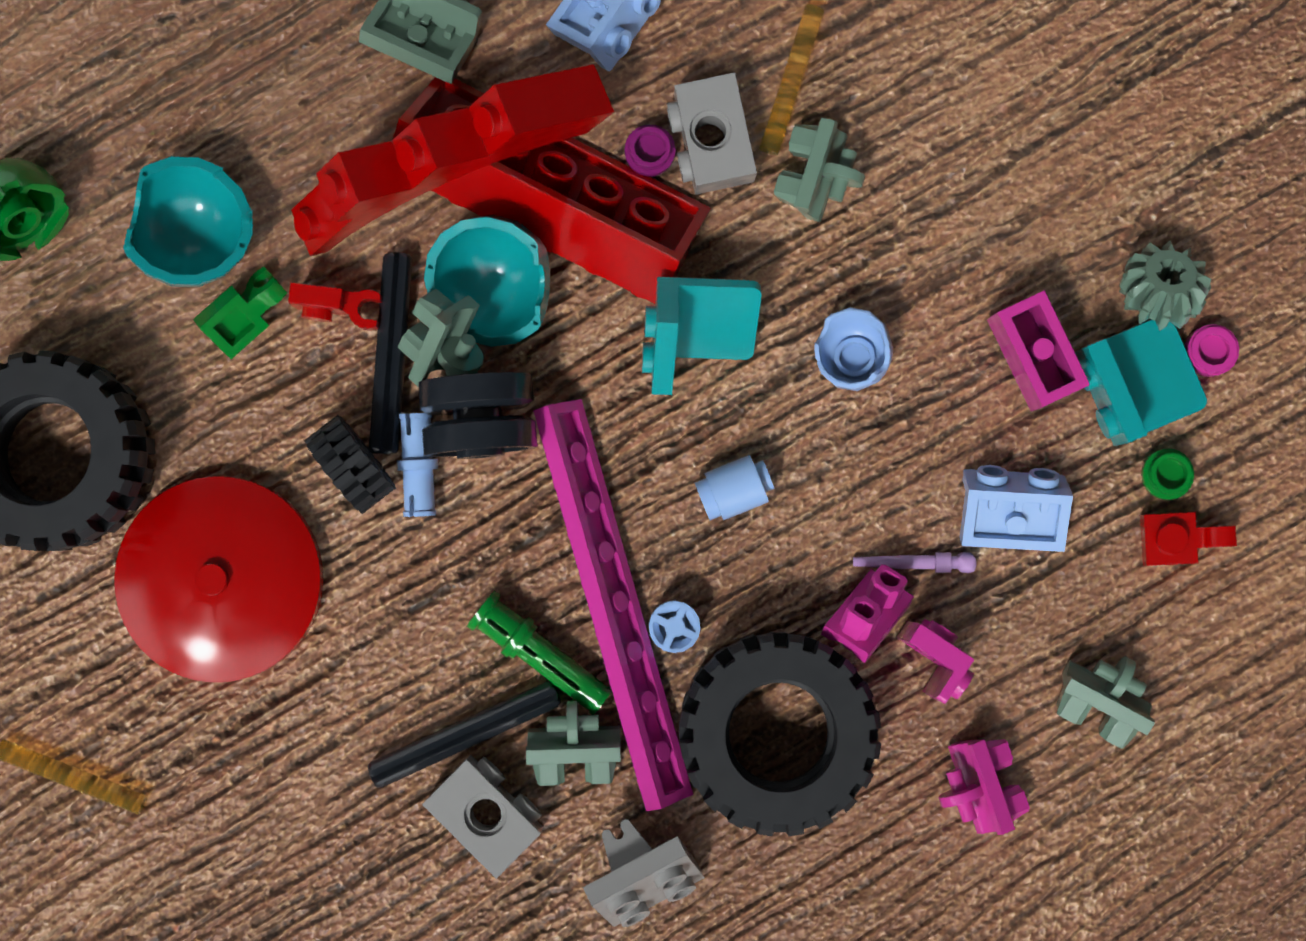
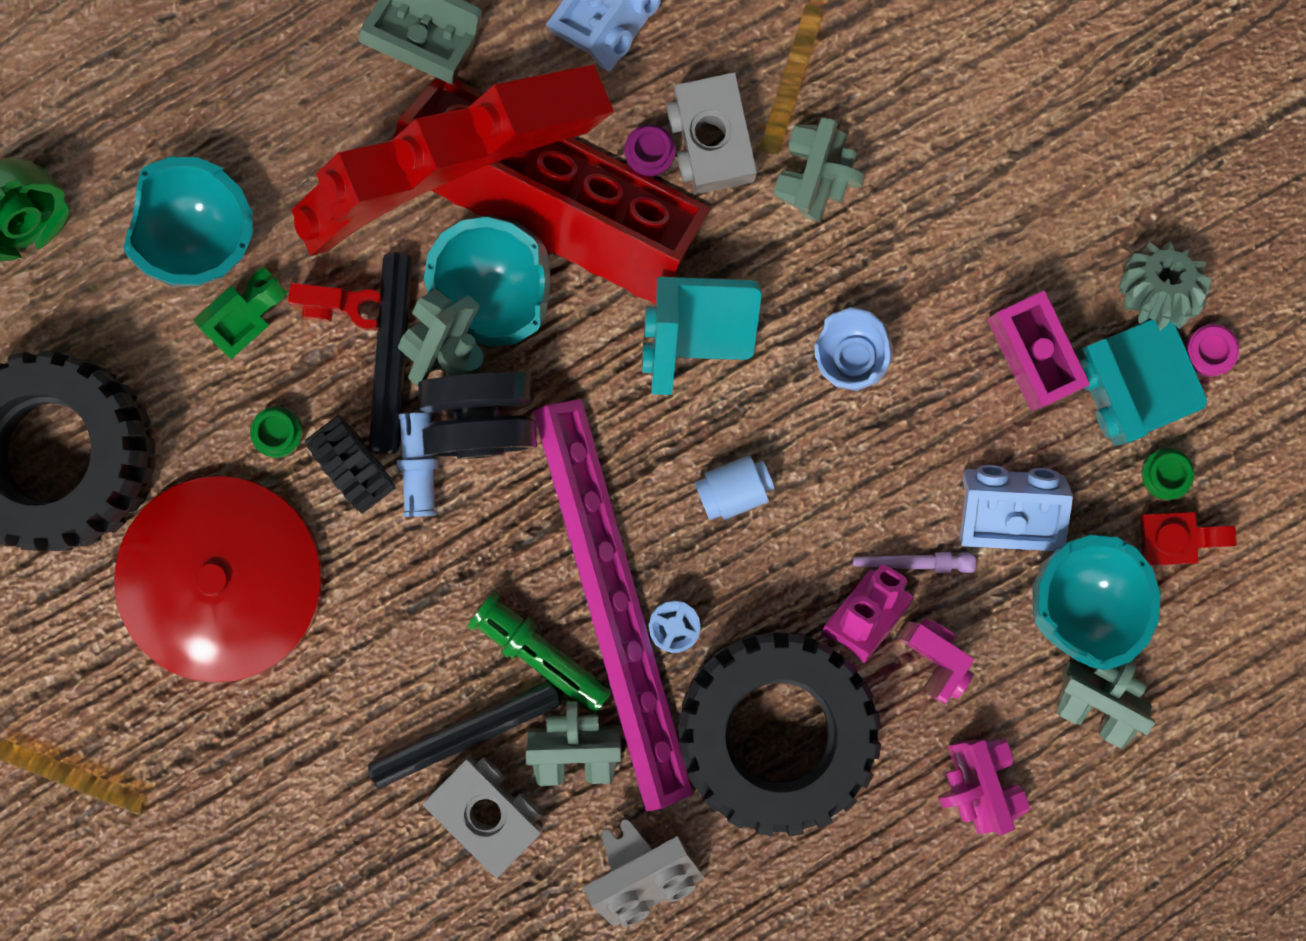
none -> green plate [250,407,303,458]
none -> teal cylinder [1033,535,1161,670]

